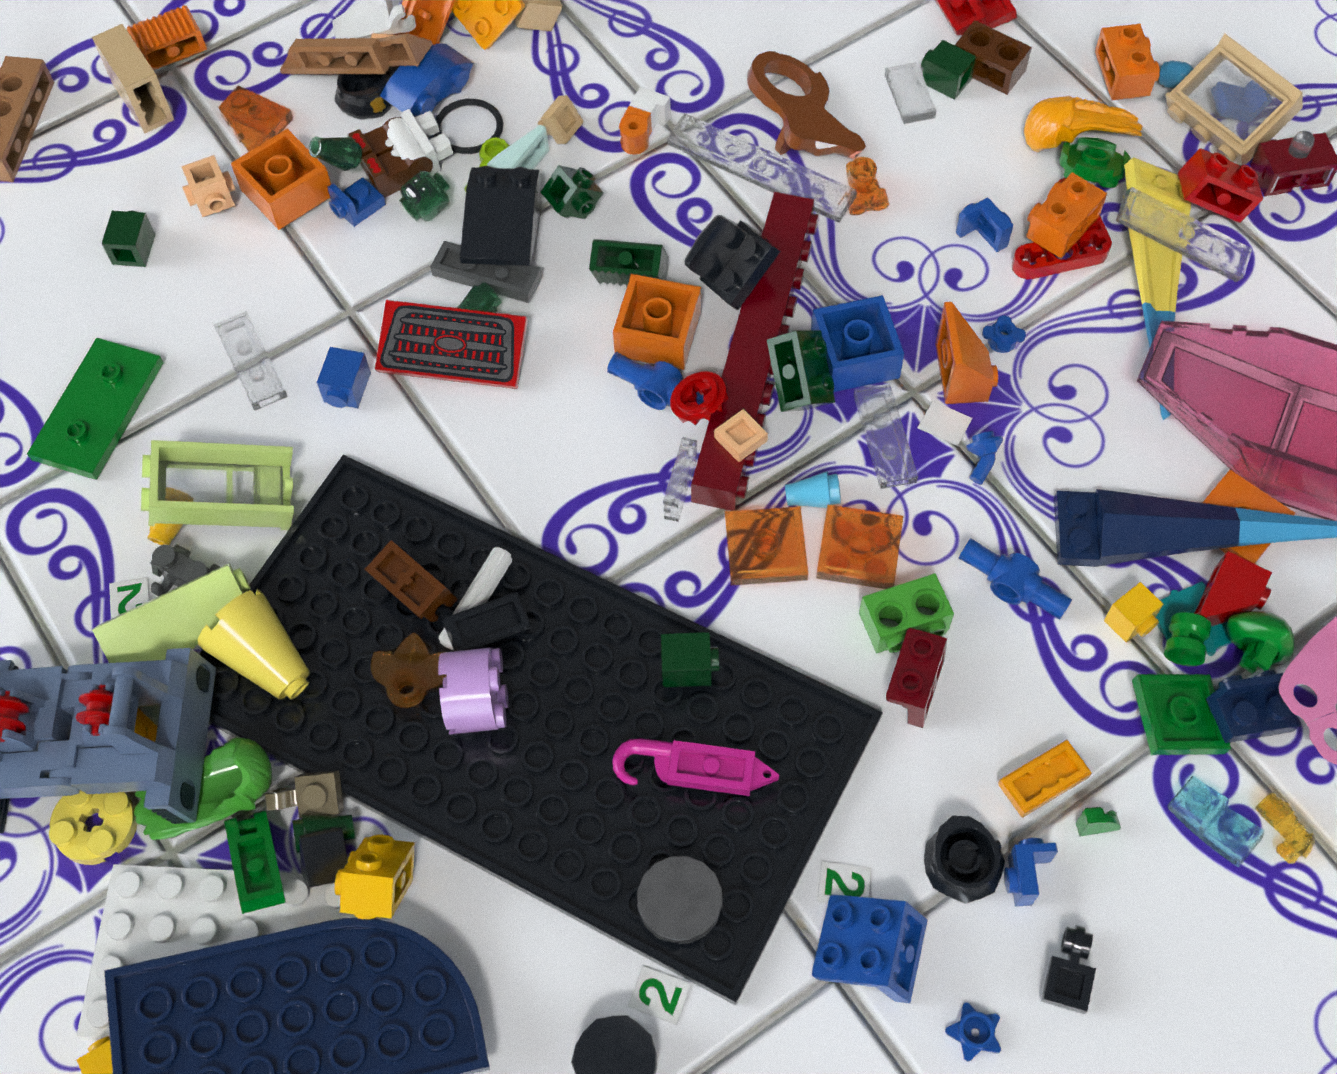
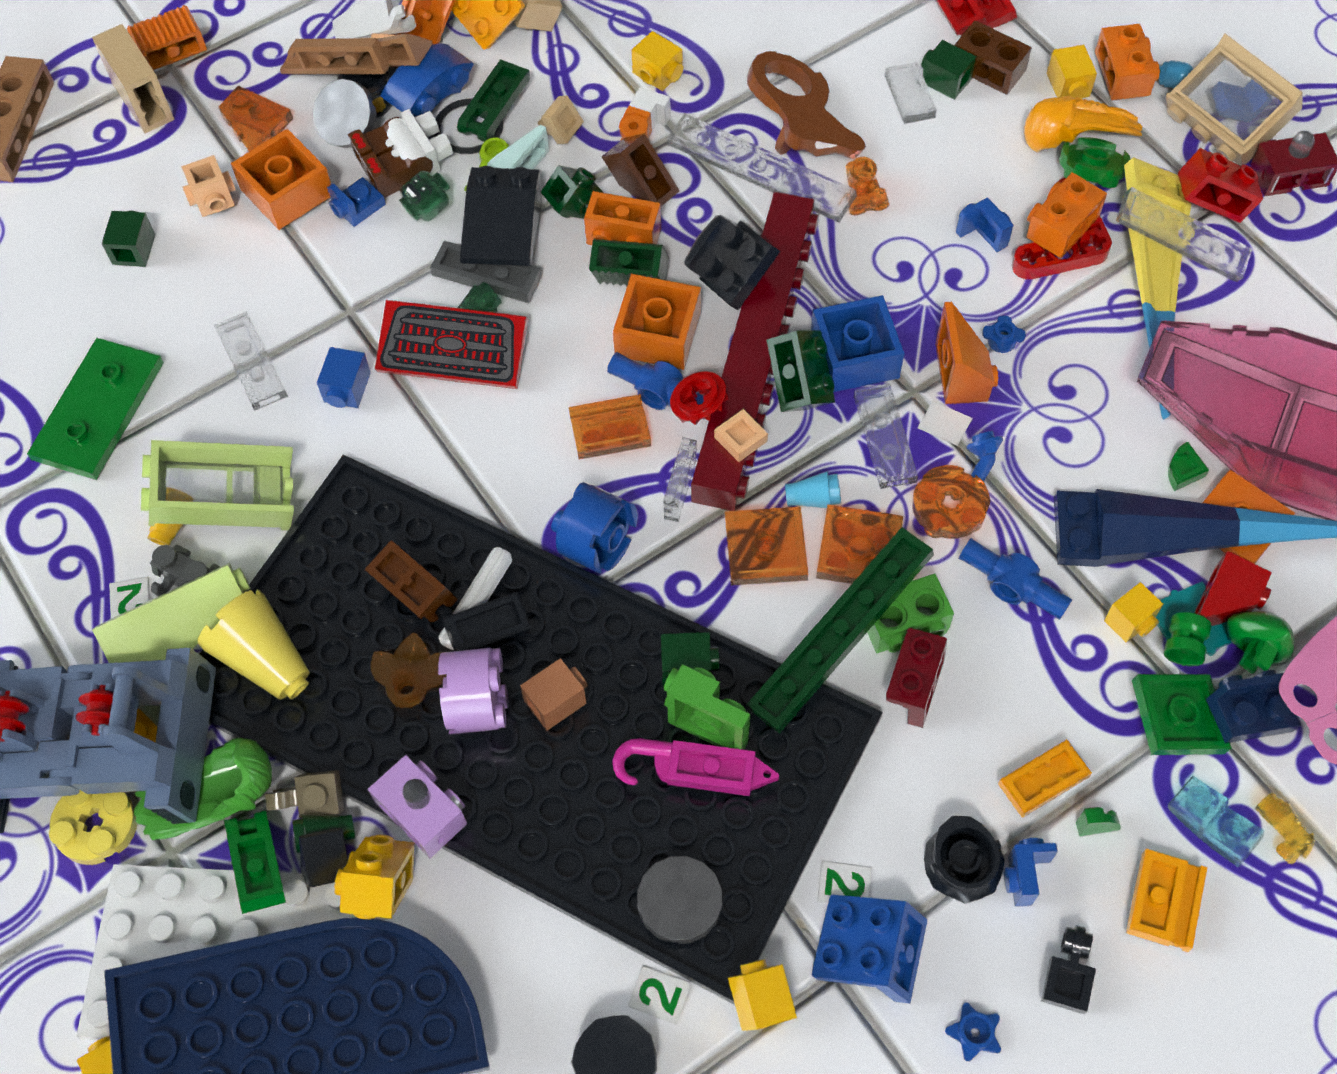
clear green cone [309,137,362,171] -> none
none -> tile [313,79,376,148]
none -> lavender piece [368,755,467,859]
none -> dark green plate [457,59,530,142]
none -> nougat brick [520,658,587,731]
none -> blue brick [551,482,638,573]
none -> clear orange plate [568,394,651,459]
none -> orange brick [584,191,661,245]
none -> reddish brown slope [601,133,680,206]
none -> yellow brick [631,31,684,91]
none -> bright green plate [664,664,750,750]
none -> yellow brick [728,959,797,1031]
none -> dark green plate [746,527,934,734]
none -> clear orange plate [912,465,990,539]
none -> yellow brick [1046,44,1097,99]
none -> light orange plate [1126,849,1208,952]
none -> green tile [1168,442,1209,491]

